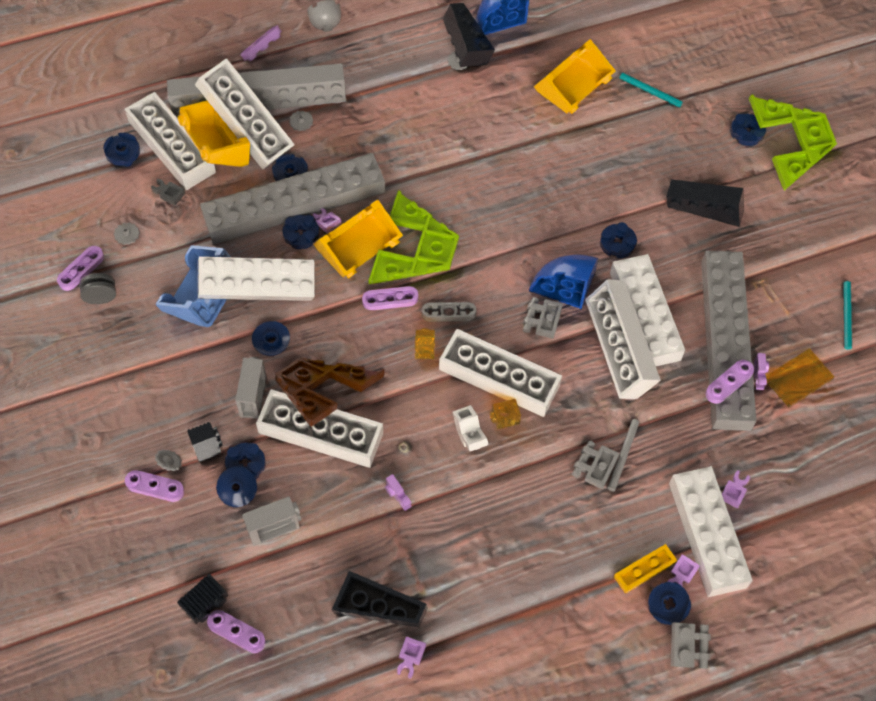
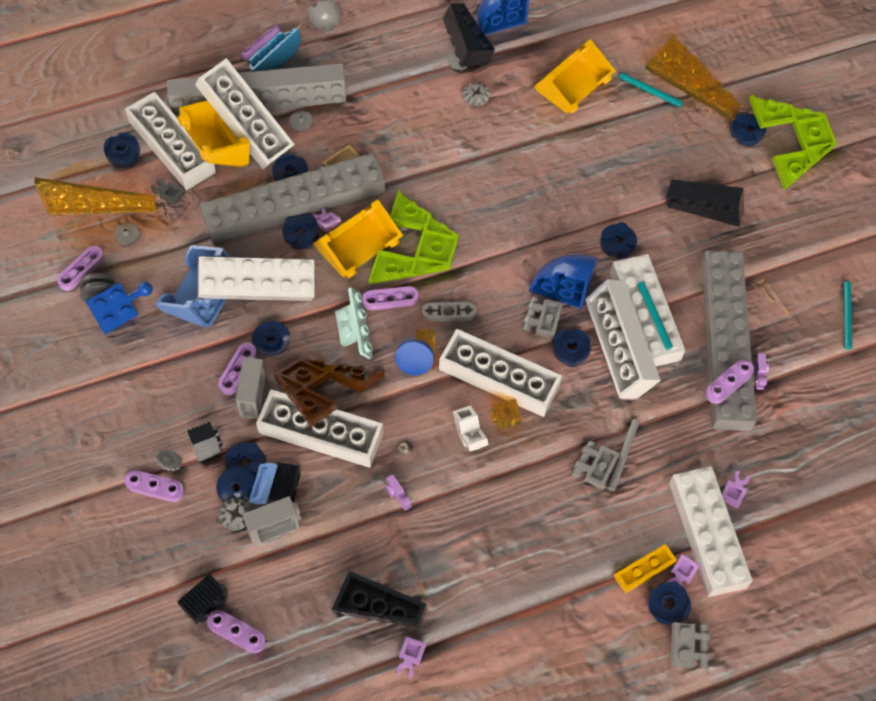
clear yellow tile [766,348,834,408] -> none
none -> clear yellow wing [34,177,158,214]
none -> blue plate [85,282,153,334]
none -> lavender plate [218,343,257,395]
none -> light grey gear [219,498,251,531]
none -> dark azure brick [249,28,301,72]
none -> light blue tile [249,463,278,504]
none -> black brick [267,462,301,504]
none -> tan tile [321,144,360,167]
none -> light aqua bracket [335,287,373,360]
none -> tile [395,339,434,375]
none -> light grey gear [462,82,490,106]
none -> dark blue plate [552,329,591,367]
none -> teal bar [637,282,673,350]
none -> clear yellow wing [645,34,741,120]

